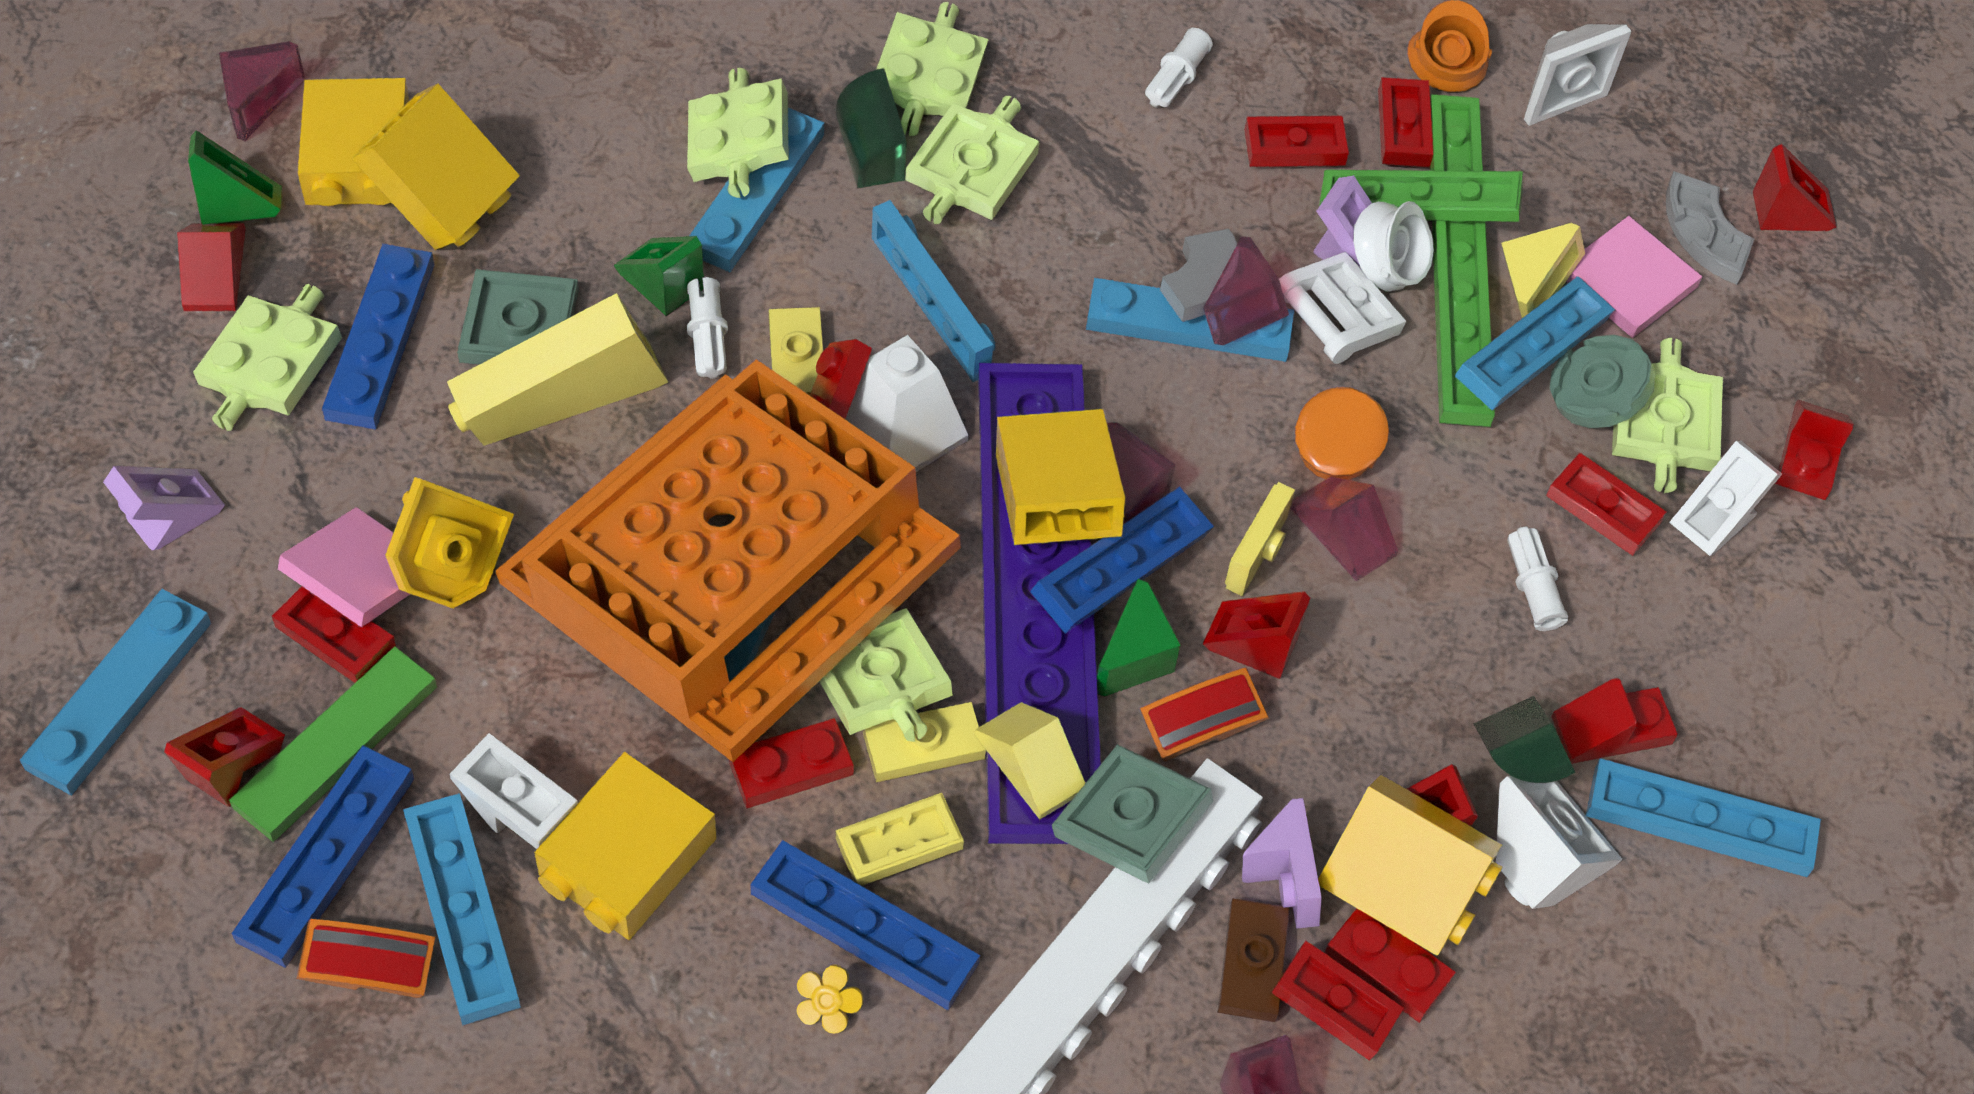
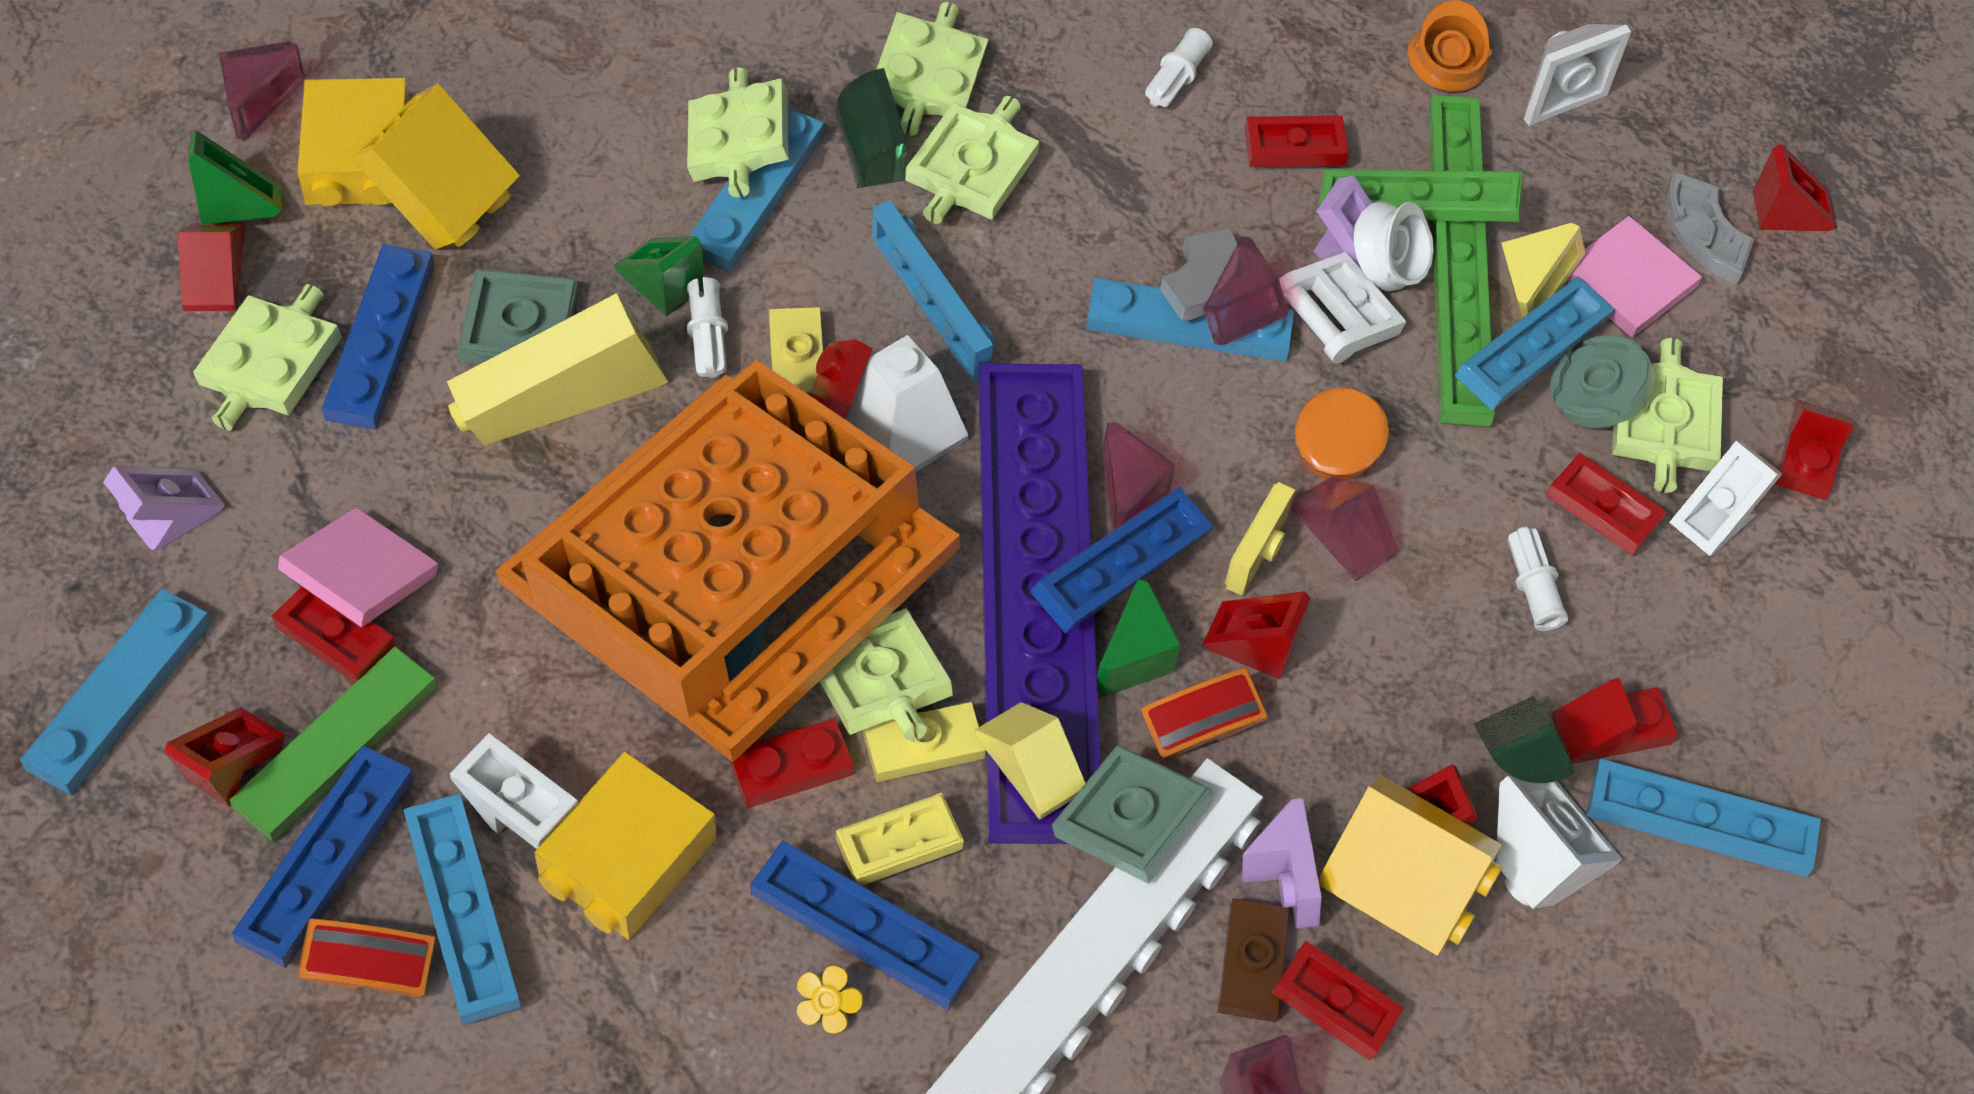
yellow piece [385,477,514,609] -> none
yellow brick [996,409,1125,545] -> none
red plate [1324,908,1456,1023] -> none
red plate [1378,77,1434,167] -> none

